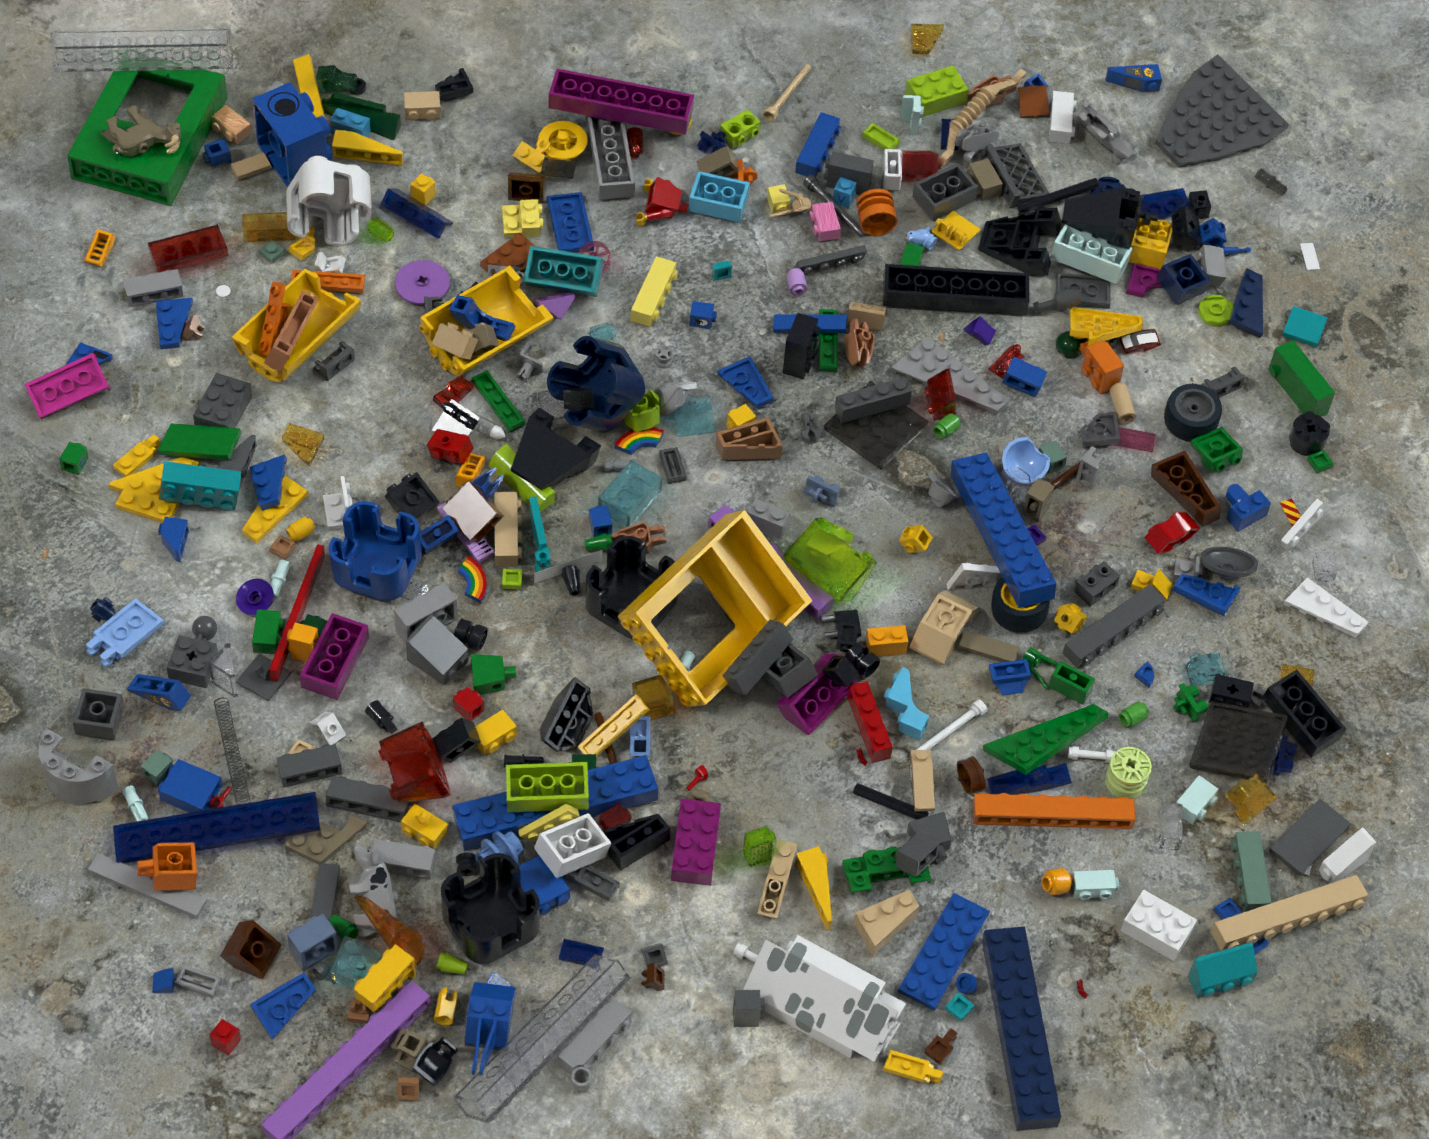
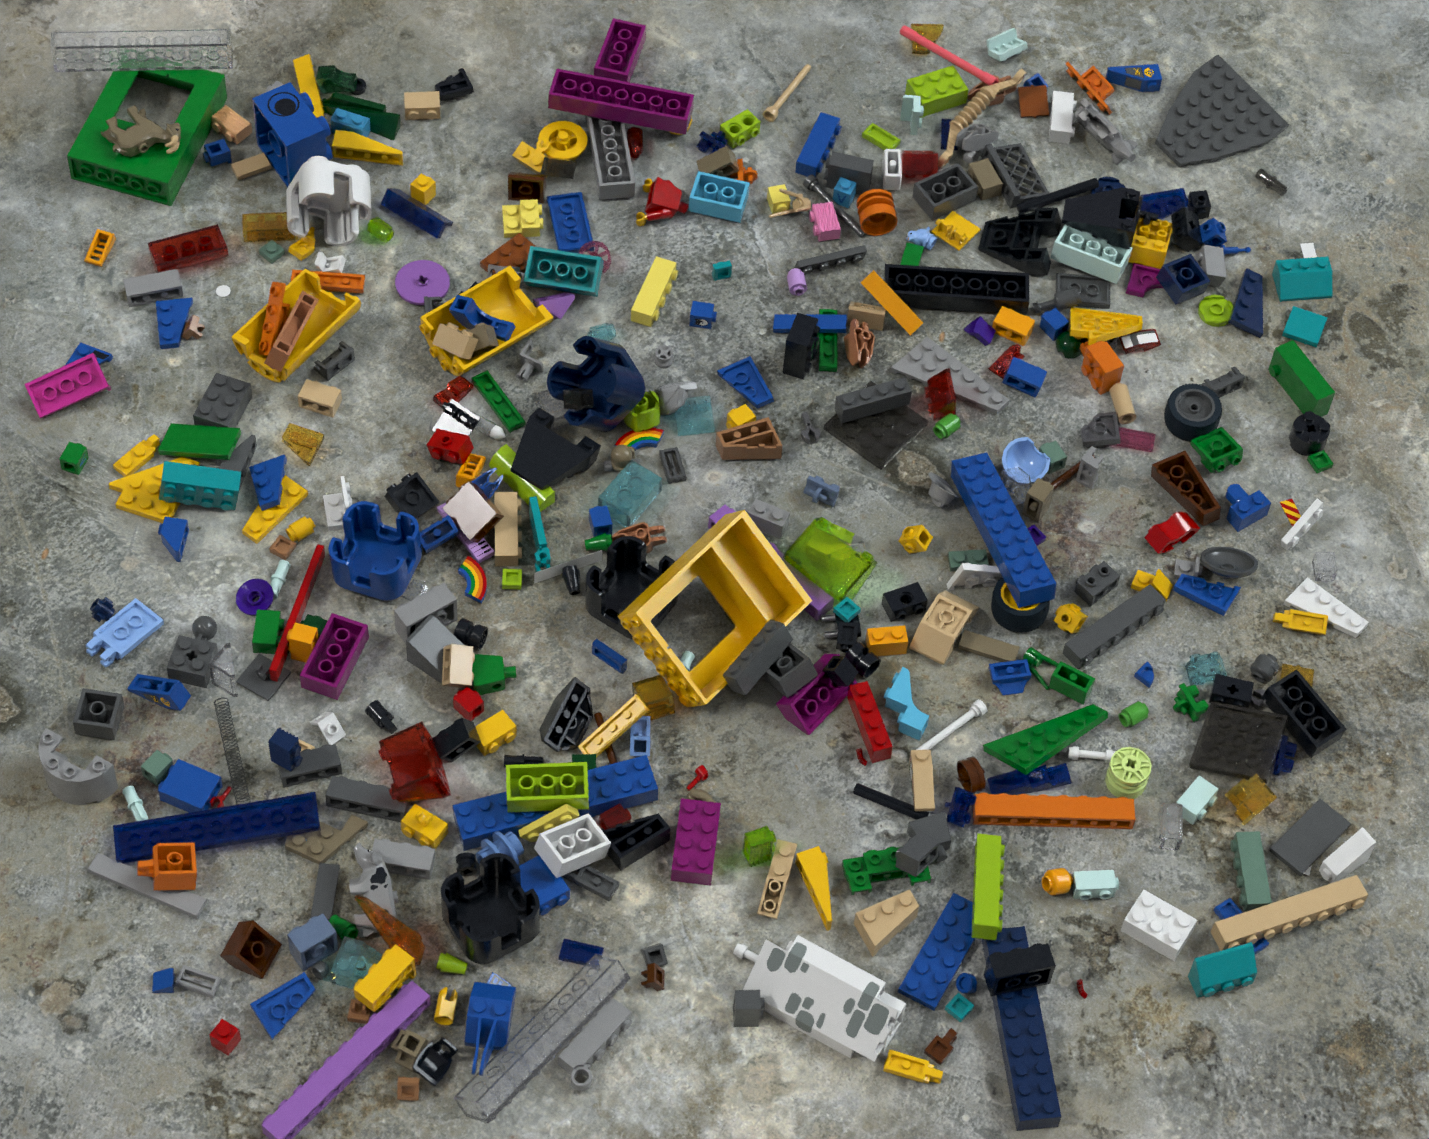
none -> dark blue brick [268,728,303,772]
none -> tan brick [298,379,342,418]
none -> tan brick [442,644,475,688]
none -> blue tile [592,638,627,674]
none -> magenta brick [594,18,646,82]
none -> dark tan piece [611,445,635,472]
none -> teal plate [833,597,861,622]
none -> light orange tile [860,270,924,335]
none -> black brick [881,582,928,622]
none -> coral piece [900,25,998,85]
none -> clear blue hips [945,787,977,828]
none -> sand green plate [948,549,989,572]
none -> lime brick [971,833,1005,940]
none -> black brick [983,943,1056,996]
none -> light aqua bracket [986,28,1028,61]
none -> light orange brick [992,306,1035,346]
none -> blue brick [1039,308,1069,341]
none -> orange bracket [1065,62,1115,115]
none -> dark grey head [1250,654,1279,683]
none -> teal slope [1272,256,1333,302]
none -> yellow hinge [1272,609,1328,635]

